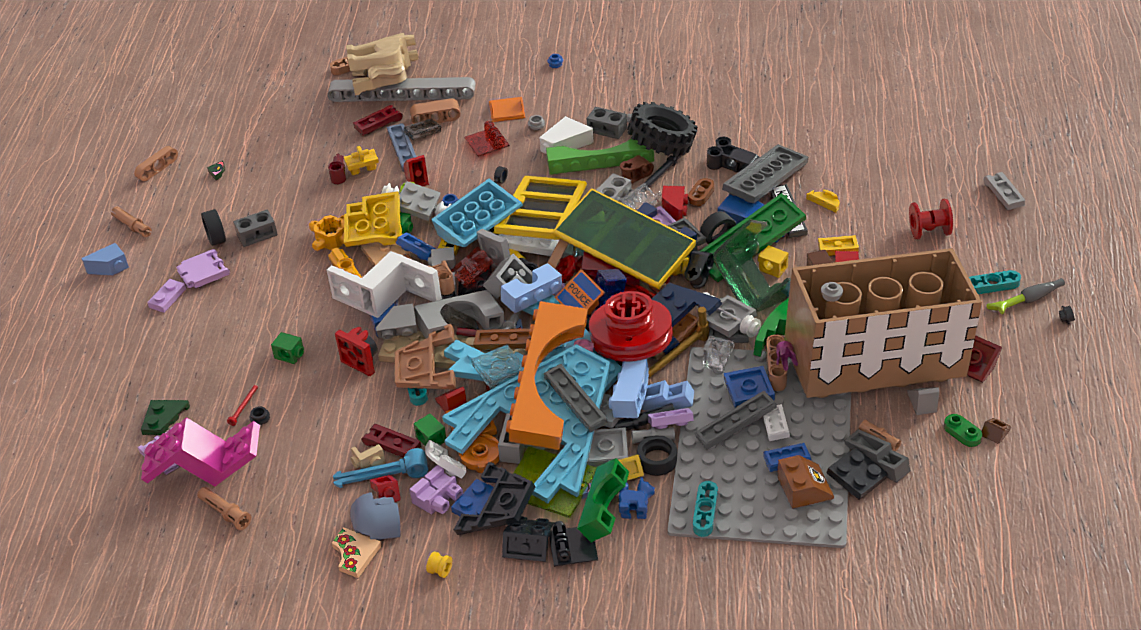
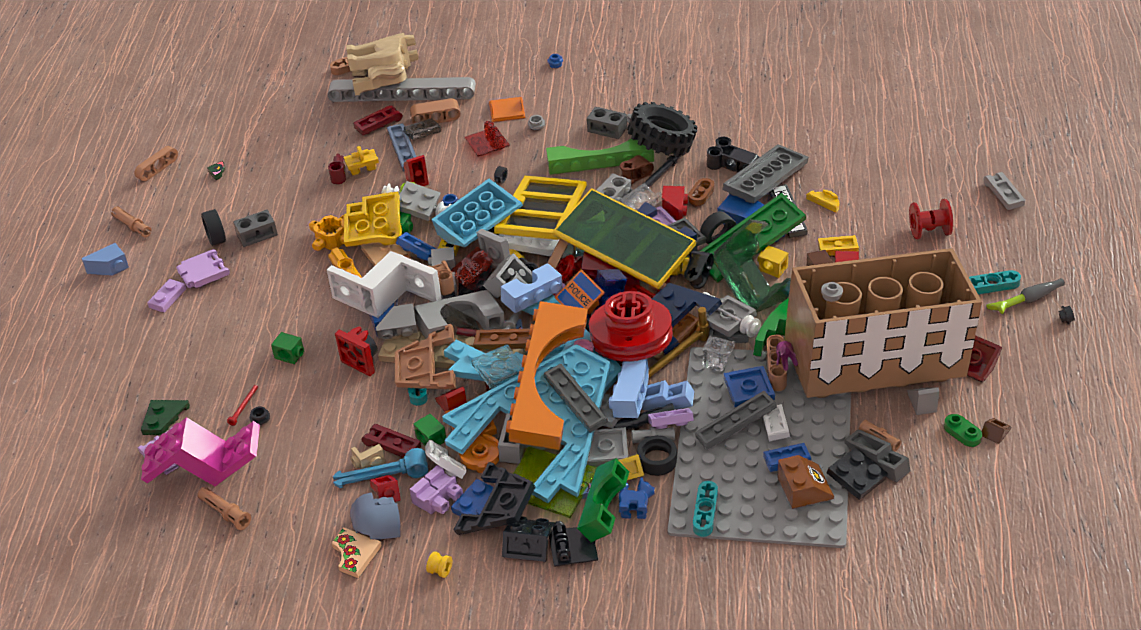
white slope [539,116,594,154] -> none

